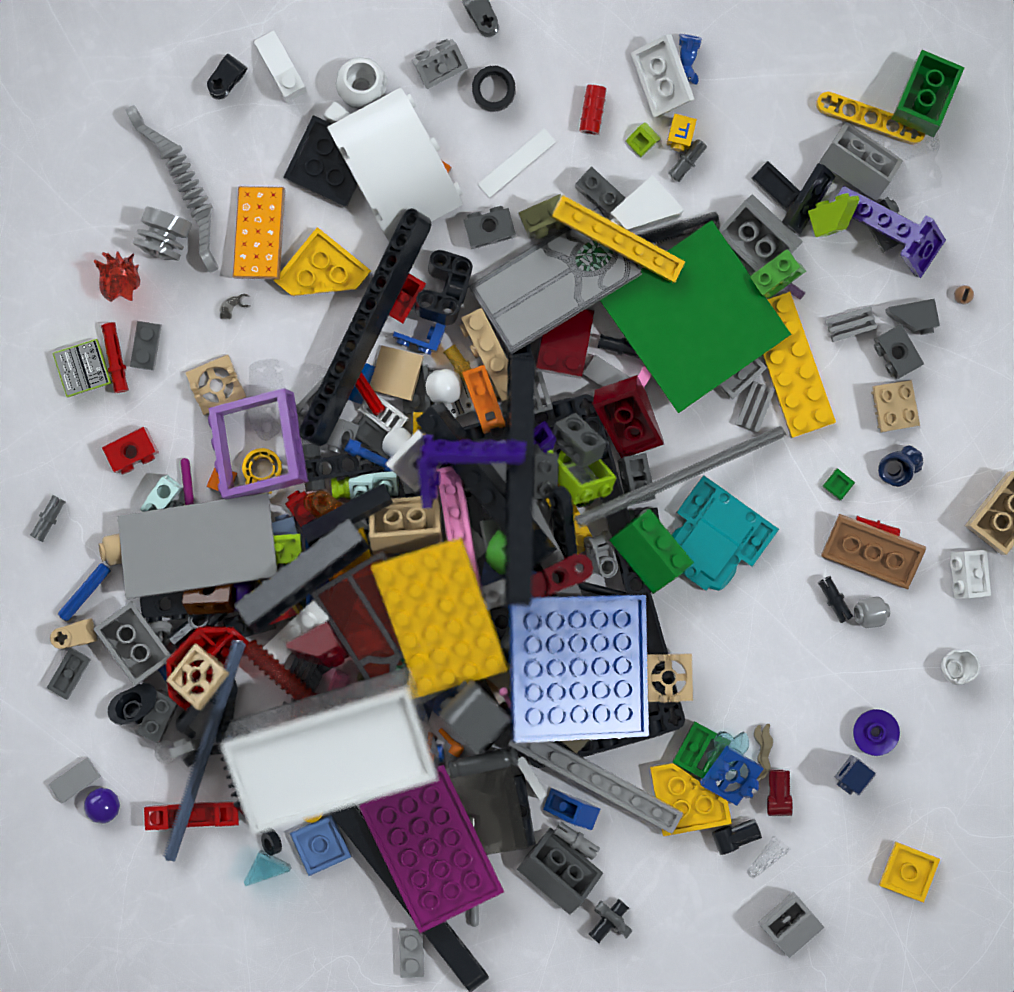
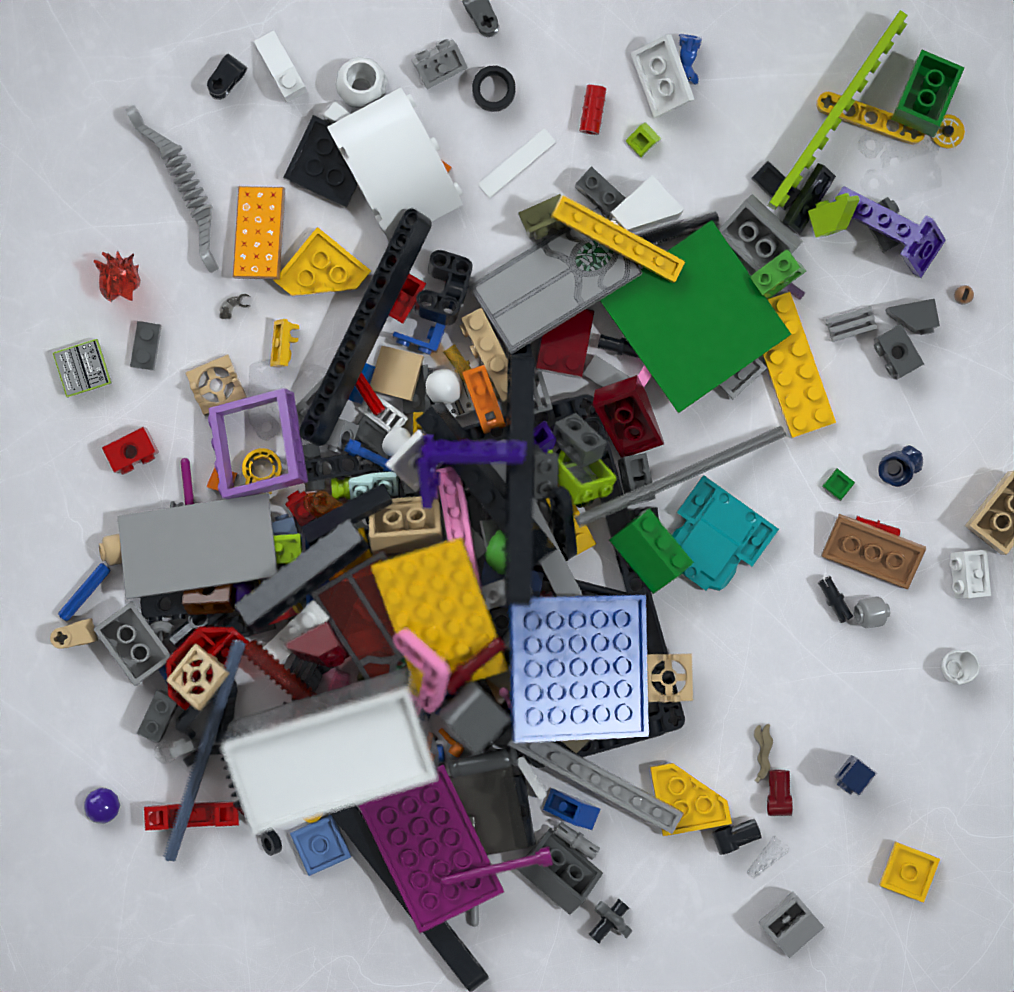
dark grey pin [30,495,66,542] -> none
dark grey plate [47,647,91,700] -> none
light grey tile [49,758,101,804] -> none
red pin [101,322,129,393] -> none
black piece [108,683,157,726] -> none
light grey wheel [133,206,192,261] -> none
light aqua leg [140,475,183,512] -> none
clear light blue slope [244,850,292,887] -> none
light grey plate [399,929,424,978] -> none
dark grey brick [464,206,516,249] -> none
dark red piece [532,554,593,598] -> none
light grey piece [584,531,618,578] -> none
yellow brick [666,114,697,152] -> none
dark grey axle [668,139,707,182] -> none
green plate [672,721,731,779] -> none
blue piece [700,746,764,806] -> none
clear light blue plate [706,731,749,772] -> none
light grey tile [736,381,775,432] -> none
light grey slope [819,122,904,201] -> none
dark purple dish [853,709,900,756] -> none
tan hinge [871,380,920,433] -> none
none -> yellow plate [270,319,300,368]
none -> bright pink beam [393,629,449,713]
none -> magenta piece [441,847,553,886]
none -> dark red pin [446,636,506,694]
none -> lime plate [767,10,908,211]
none -> yellow piece [932,114,965,149]

